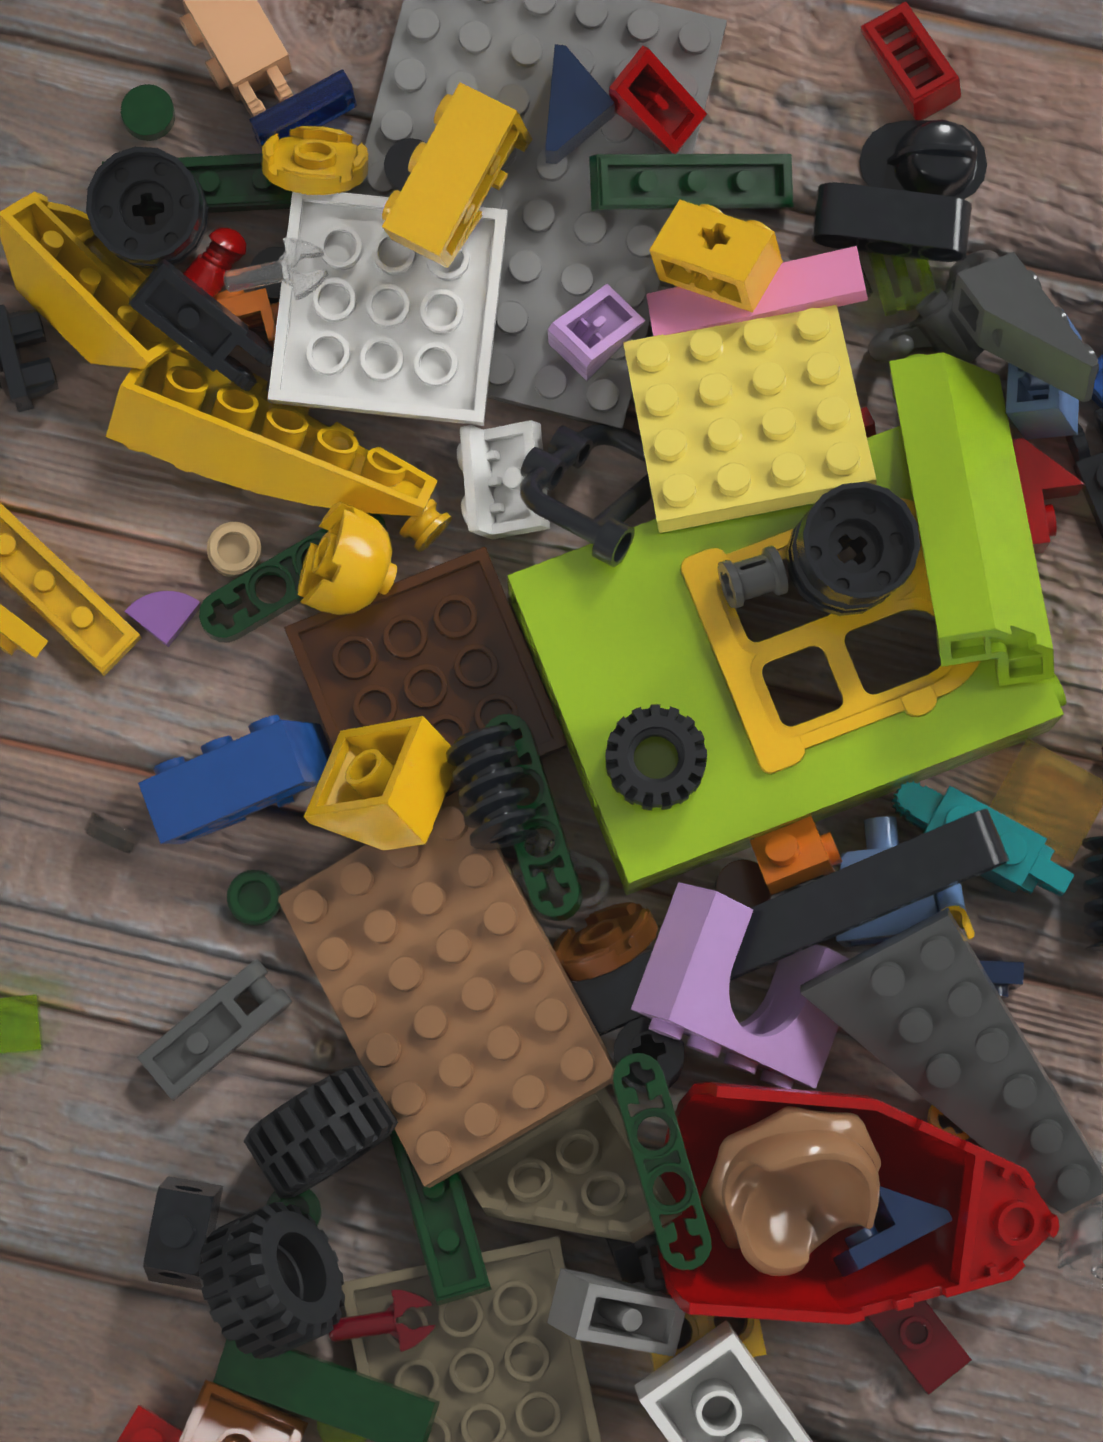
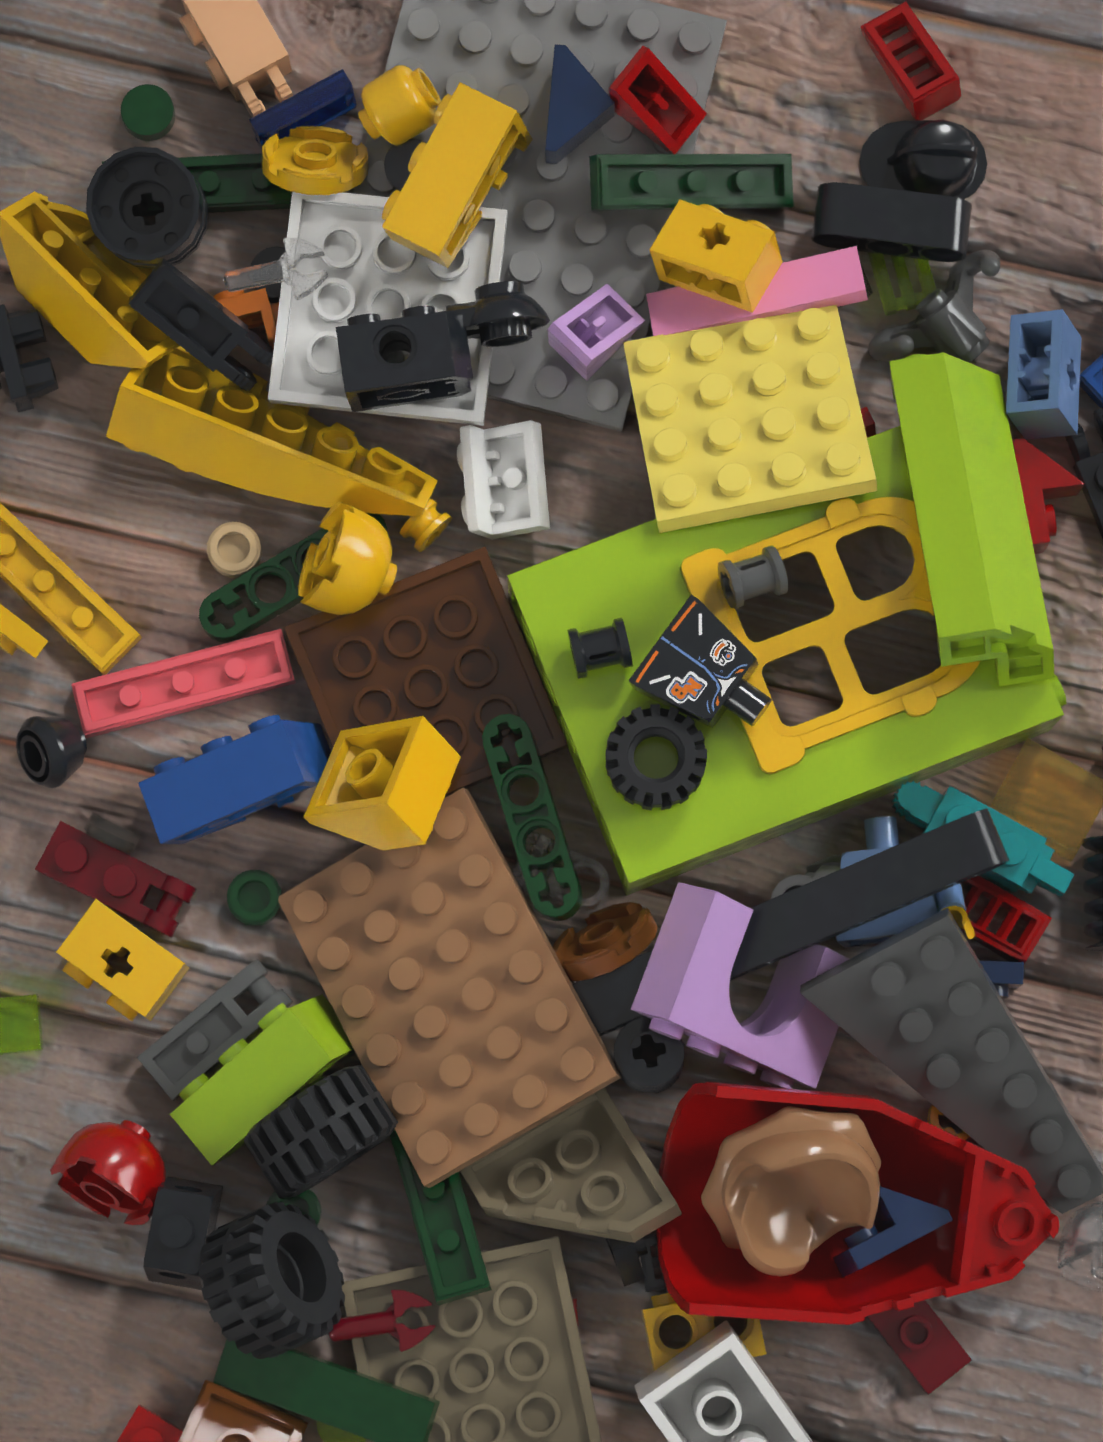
medium lavender tile [124,591,201,647] -> none
red arm [183,227,246,297] -> none
black piece [446,725,539,850] -> none
black bar [520,424,652,567] -> none
light grey slope [547,1268,686,1357] -> none
dark green beam [611,1053,712,1270] -> none
reddish brown tile [715,859,770,908] -> none
orange bracket [750,816,843,895] -> none
black wheel [786,482,920,616] -> none
dark grey slope [952,252,1099,402] -> none
none -> black cone [16,716,87,789]
none -> dark red plate [35,821,197,938]
none -> red cylinder [50,1120,166,1225]
none -> yellow brick [56,899,190,1022]
none -> coral tile [71,629,296,739]
none -> lime wedge [170,994,355,1166]
none -> black brick [336,281,550,412]
none -> yellow head [358,65,441,146]
none -> black bush [567,618,633,679]
none -> black torso [629,594,772,728]
none -> red slope [960,876,1052,964]

